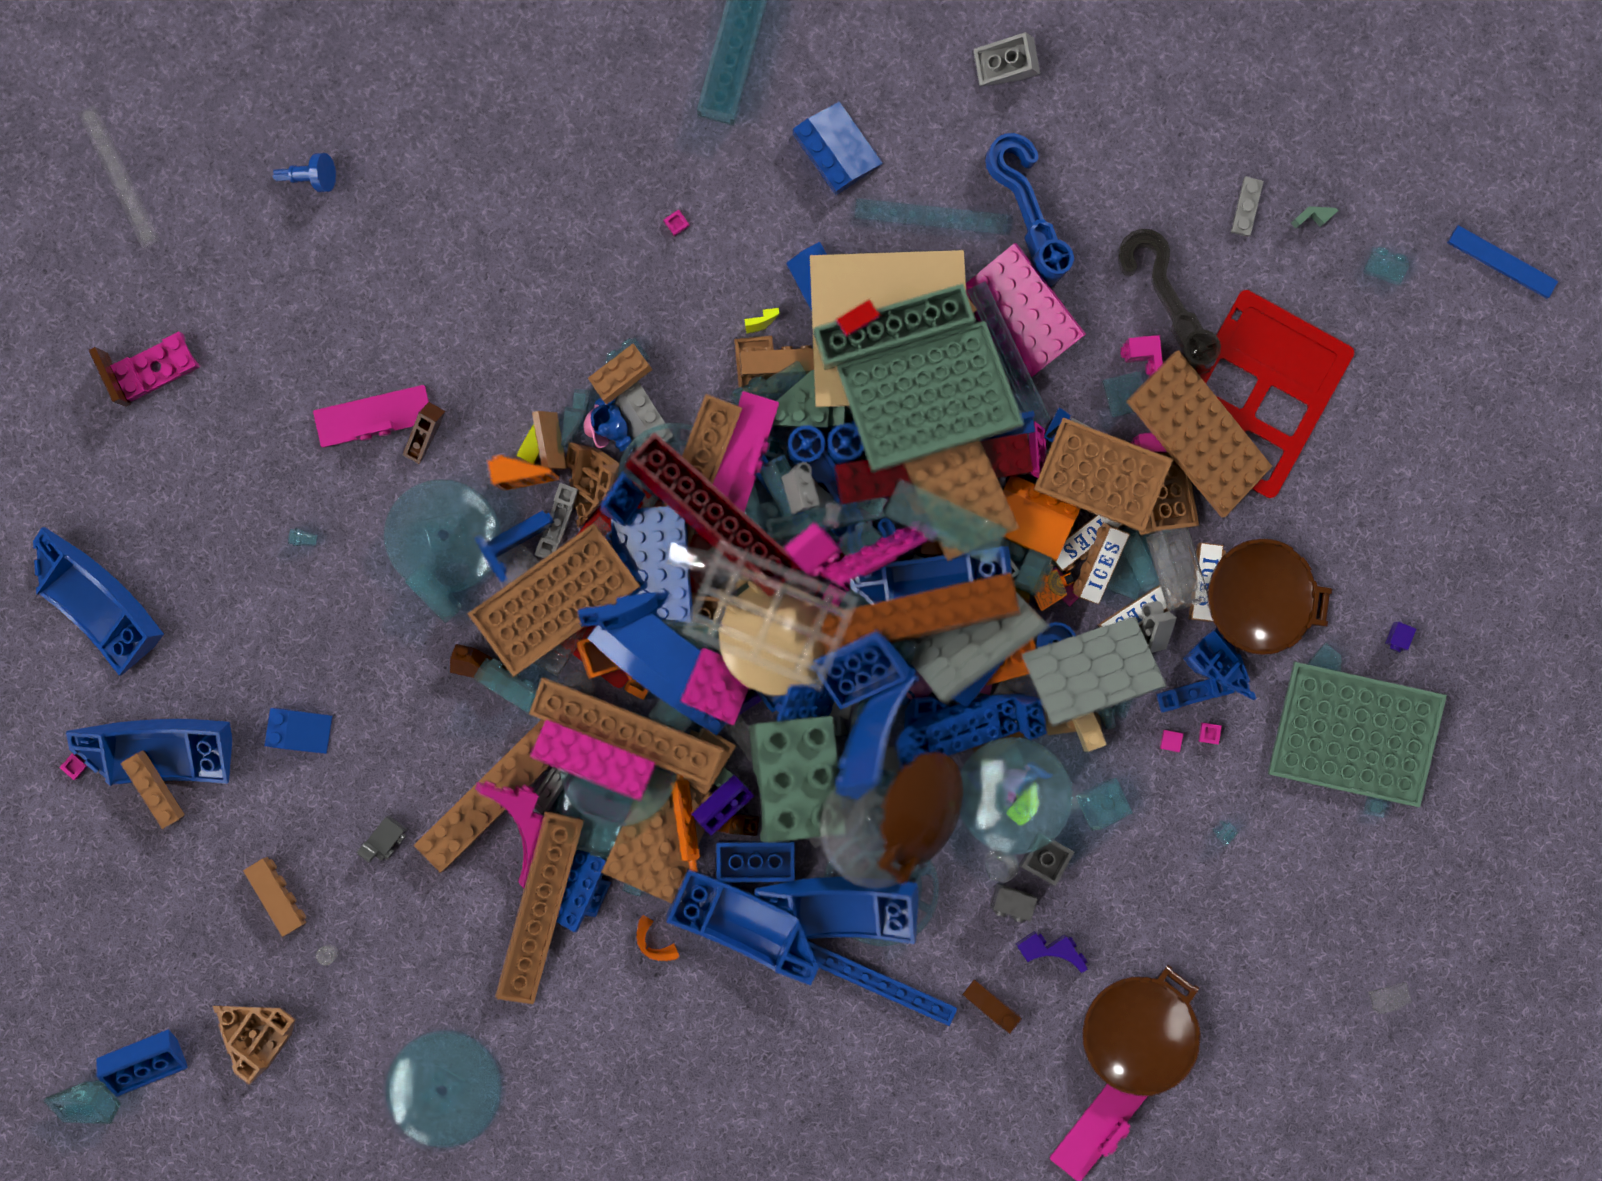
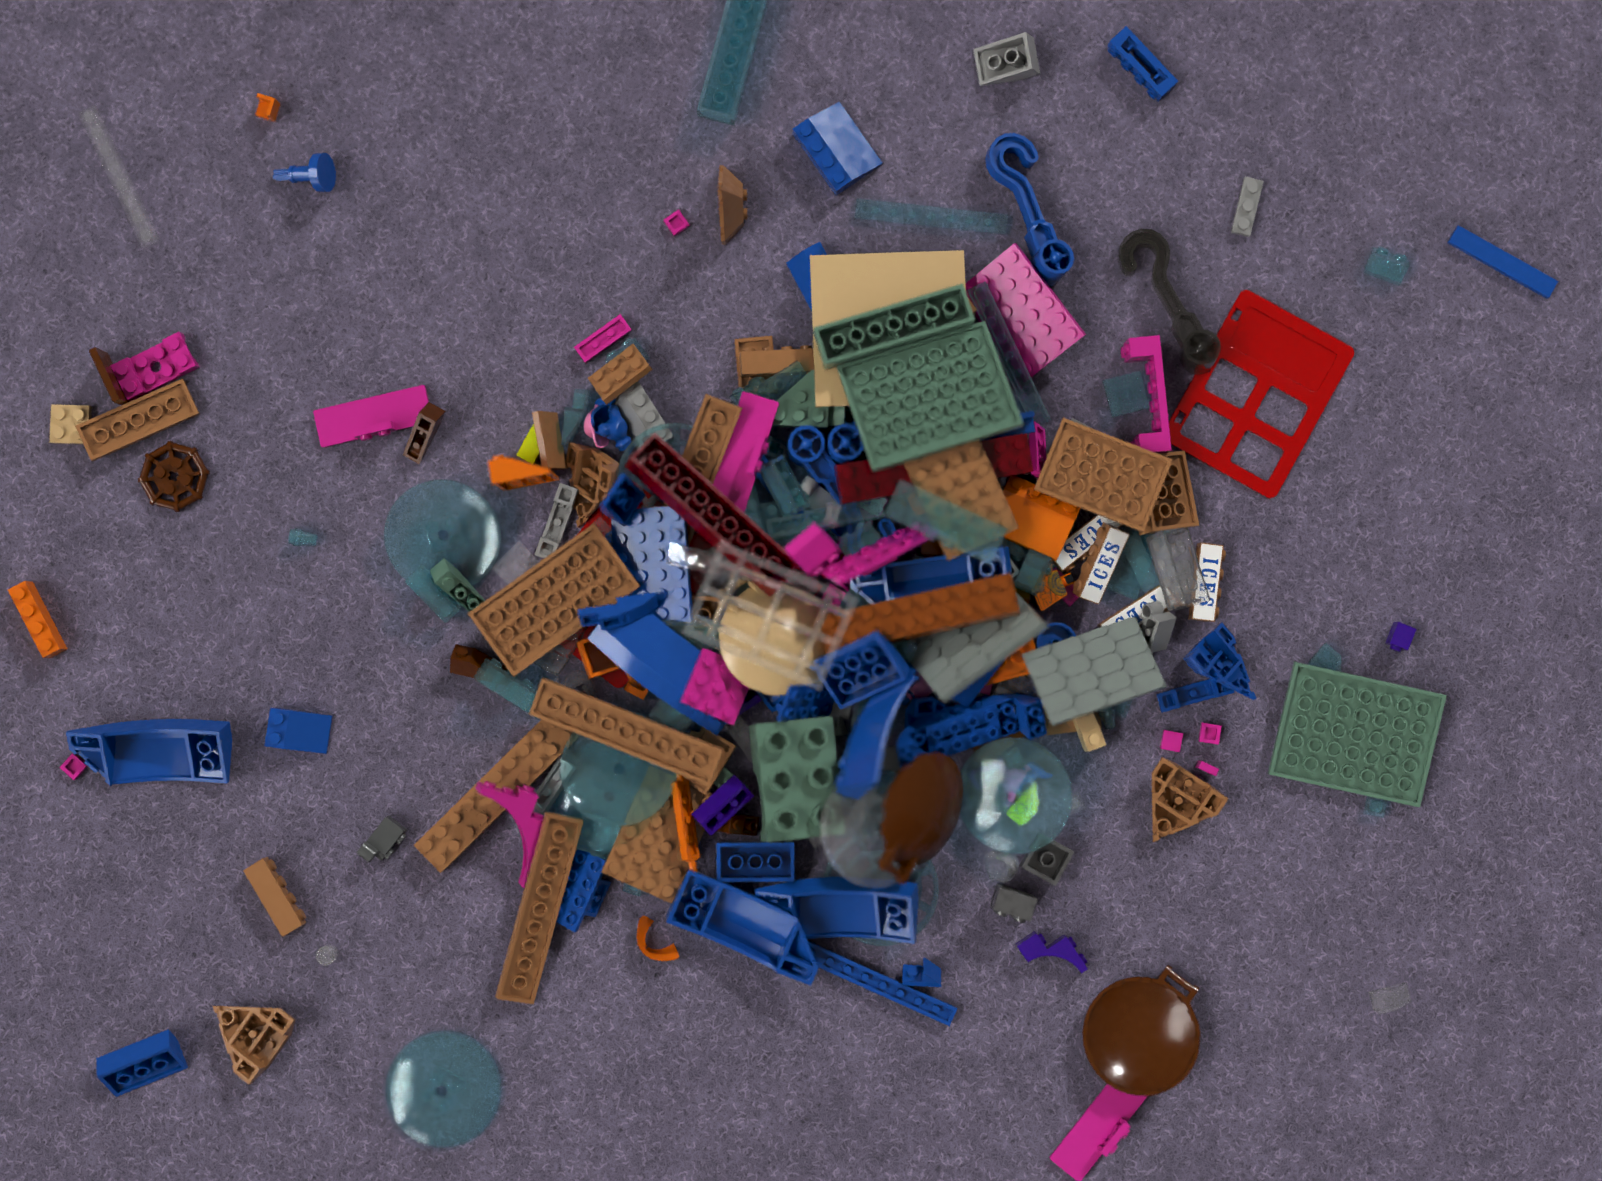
blue slope [33,527,164,676] -> none
clear light blue slope [44,1081,121,1124] -> none
medium nougat brick [121,750,185,829] -> none
blue piece [474,510,554,583] -> none
dark pink brick [530,720,656,802] -> none
neon yellow slope [744,308,779,334] -> none
light grey hinge [781,462,820,514] -> none
red tile [836,299,880,337] -> none
reddish brown slope [962,979,1022,1034] -> none
blue sticker [1044,407,1071,443] -> none
clear light blue brick [1076,778,1133,831] -> none
medium nougat plate [1126,350,1272,518] -> none
reddish brown dish [1208,539,1333,655] -> none
clear light blue tile [1213,821,1239,846] -> none
sand green slope [1291,206,1339,228] -> none
none -> orange brick [8,581,67,658]
none -> tan plate [49,404,92,444]
none -> medium nougat plate [75,379,200,461]
none -> reddish brown plate [138,441,210,512]
none -> orange panel [255,93,281,122]
none -> sand green slope [430,558,486,612]
none -> dark pink plate [574,314,632,364]
none -> medium nougat wedge [718,165,748,245]
none -> blue slope [902,958,941,987]
none -> blue brick [1107,26,1178,101]
none -> medium nougat wedge [1151,757,1228,842]
none -> dark pink tile [1195,760,1219,776]

